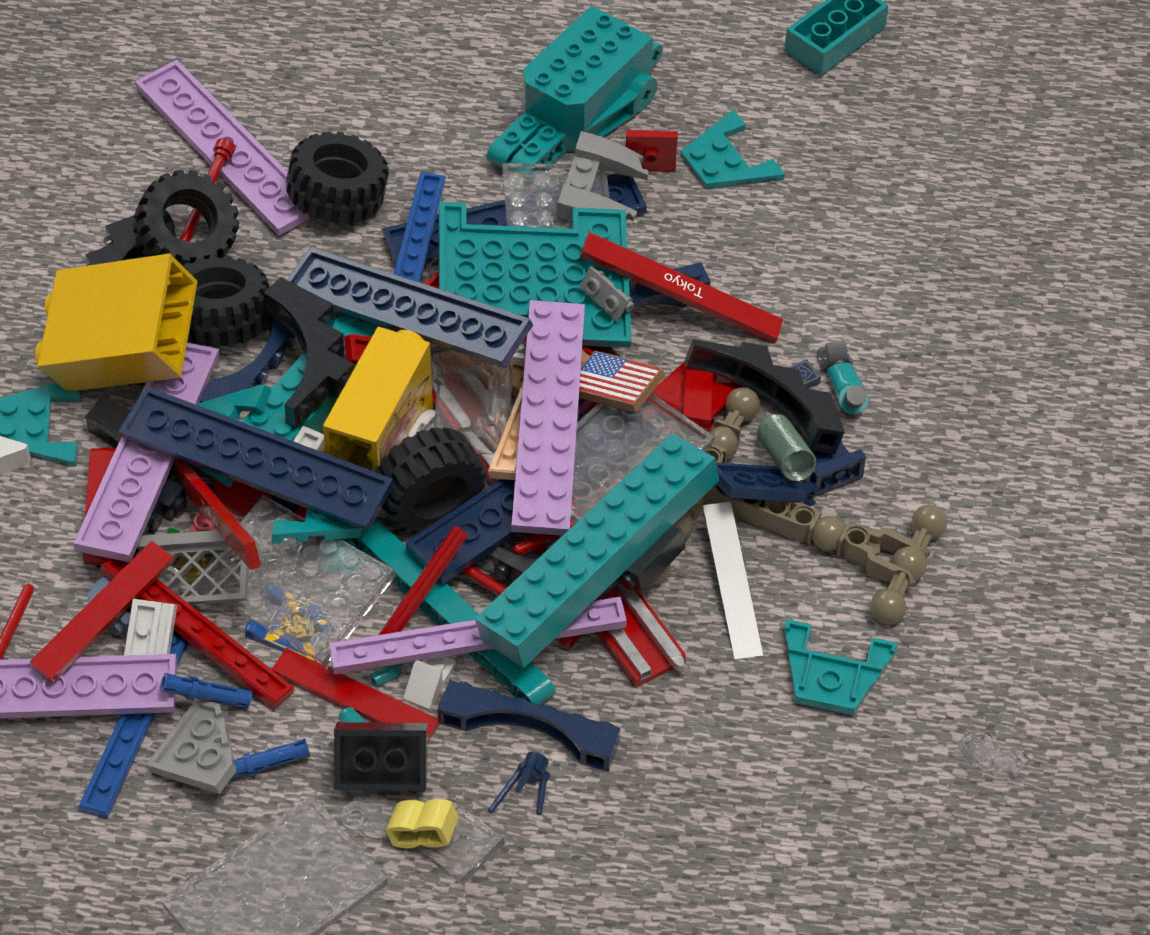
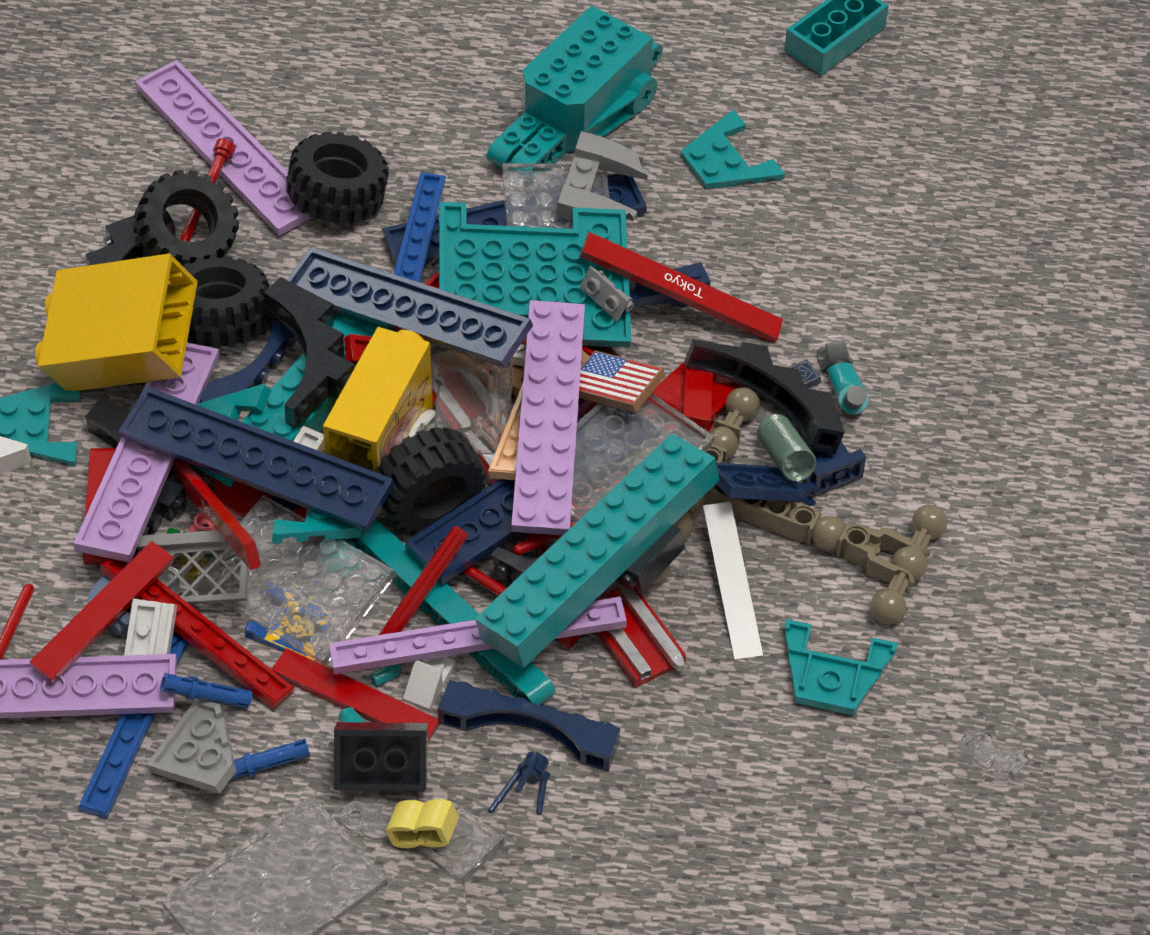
red plate [625,130,678,172] -> none

